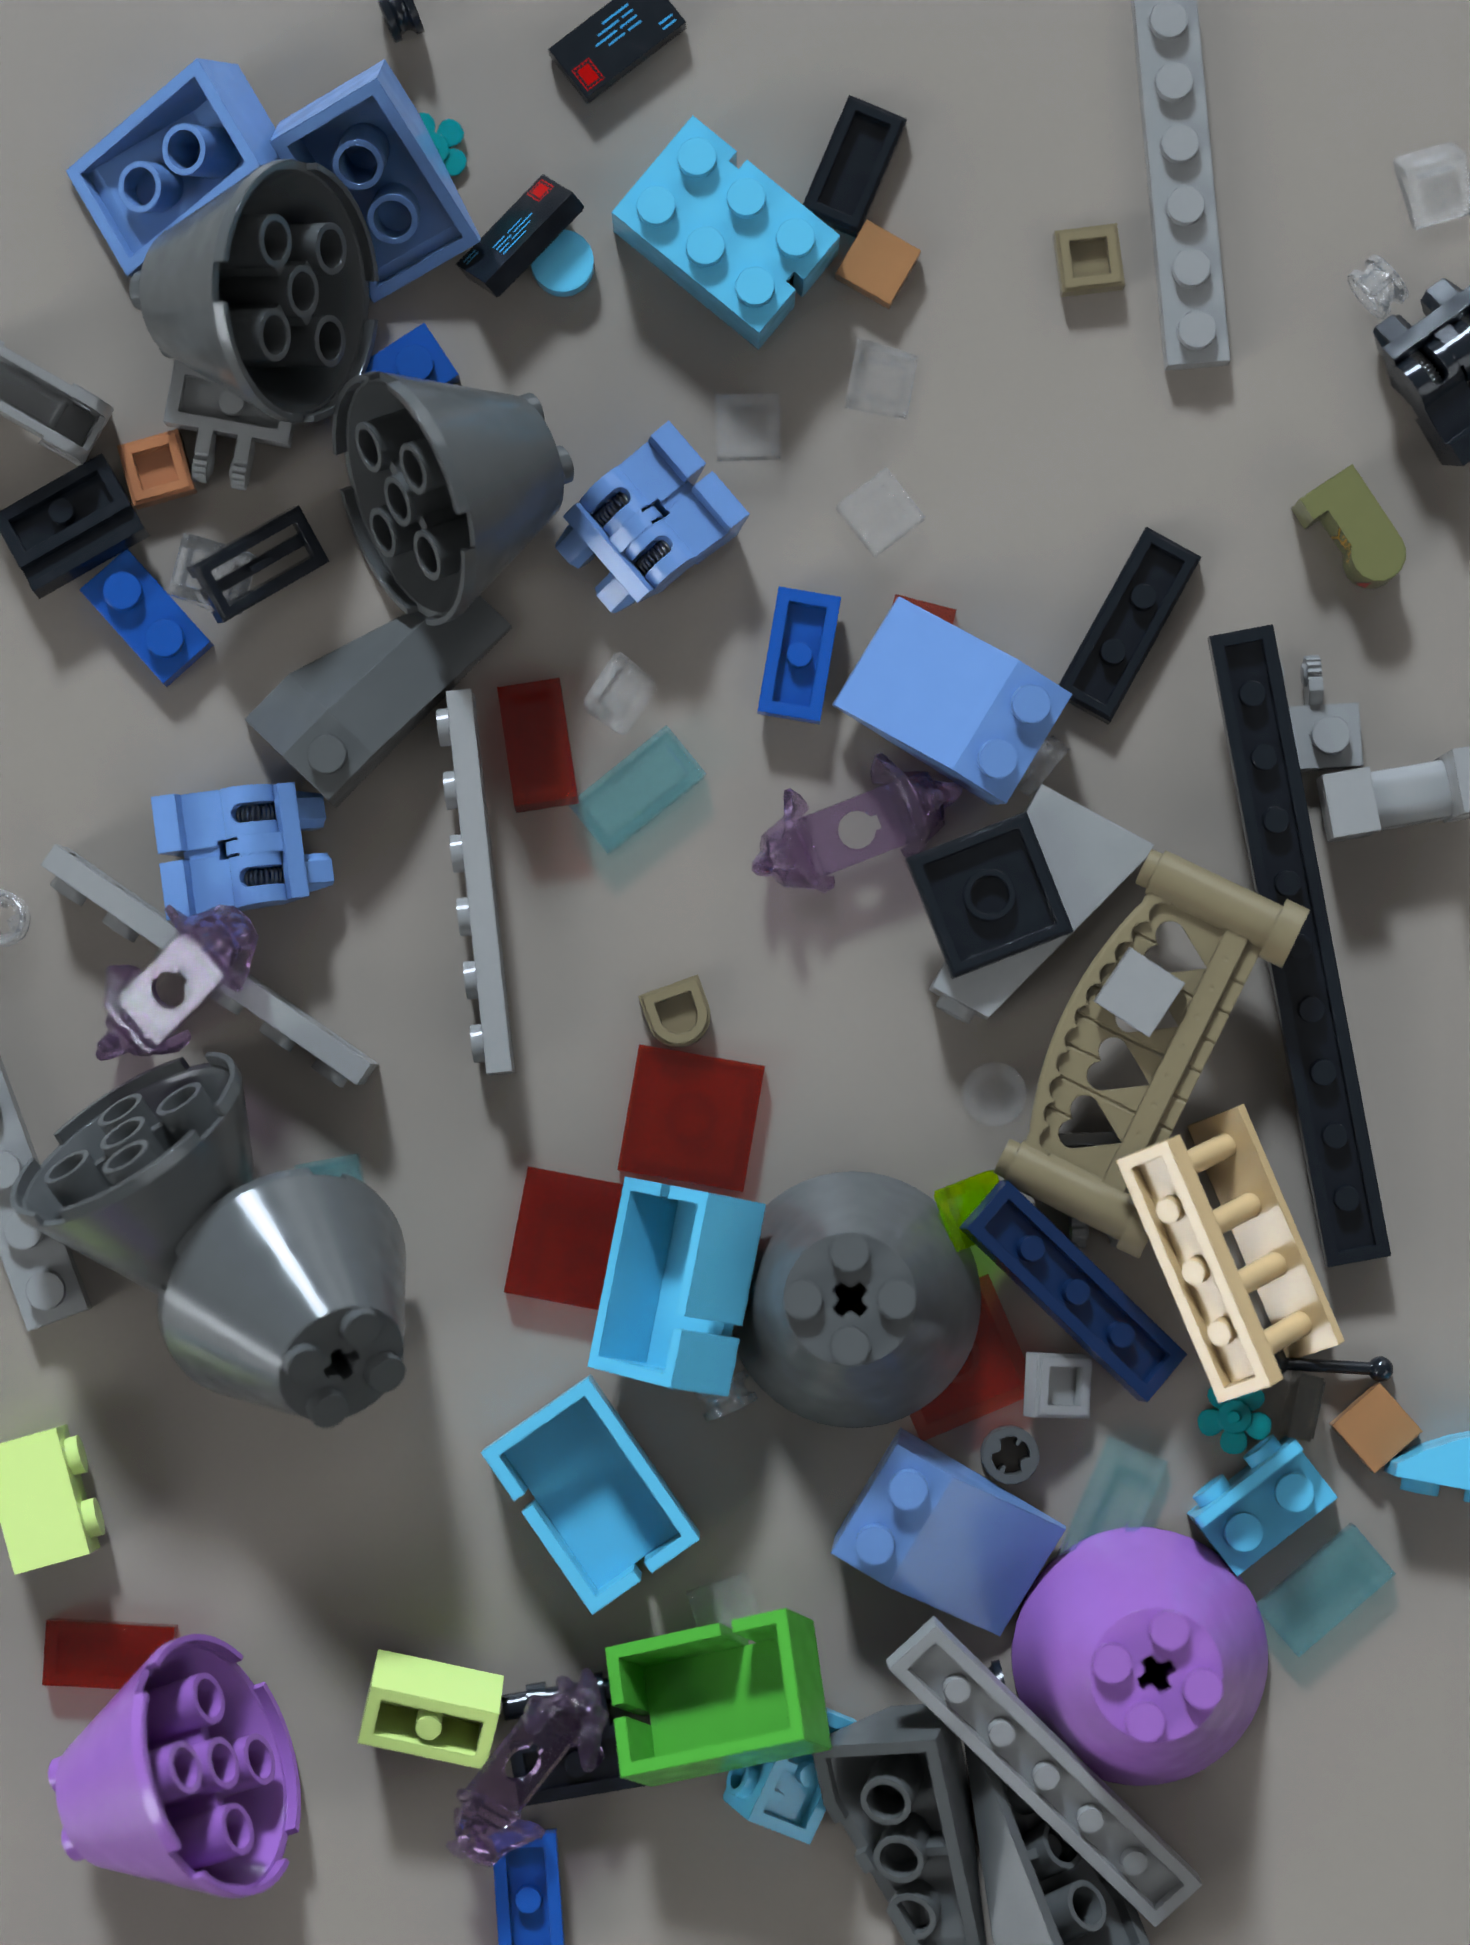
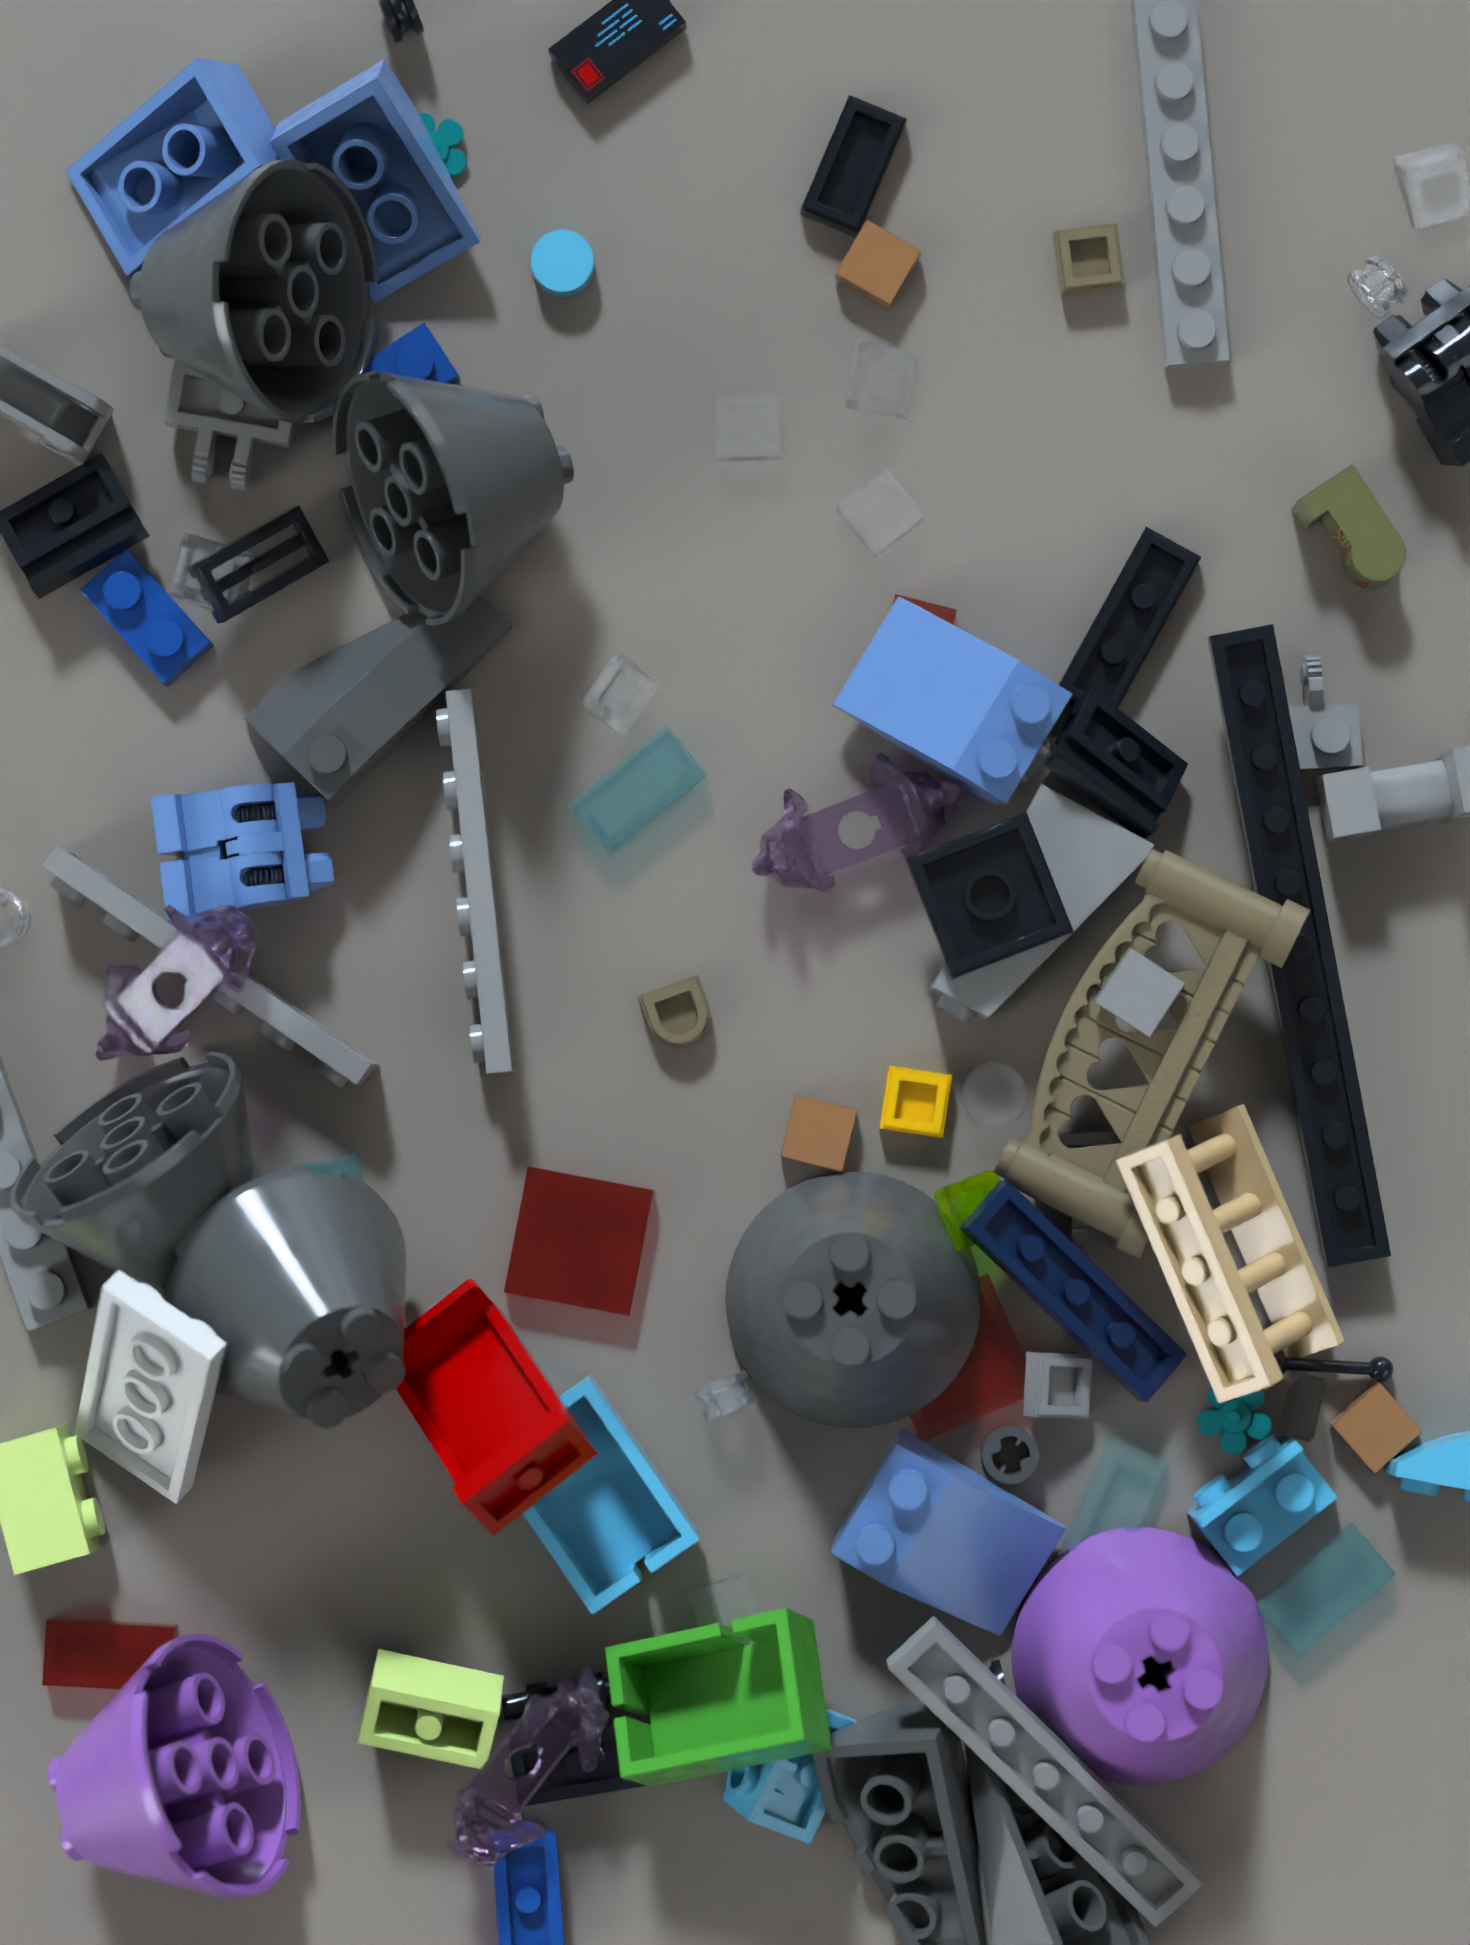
nougat tile [117,429,198,510] -> none
black tile [456,174,584,297] -> none
clear red tile [497,677,579,813] -> none
medium blue hips [555,420,750,614] -> none
medium azure piece [587,1176,766,1397] -> none
medium azure piece [611,115,840,350] -> none
clear red tile [617,1044,765,1192] -> none
blue plate [757,586,841,725] -> none
none -> white plate [74,1270,226,1505]
none -> red panel [396,1279,598,1536]
none -> medium nougat tile [780,1094,857,1172]
none -> yellow tile [879,1065,952,1139]
none -> black plate [1044,688,1188,839]

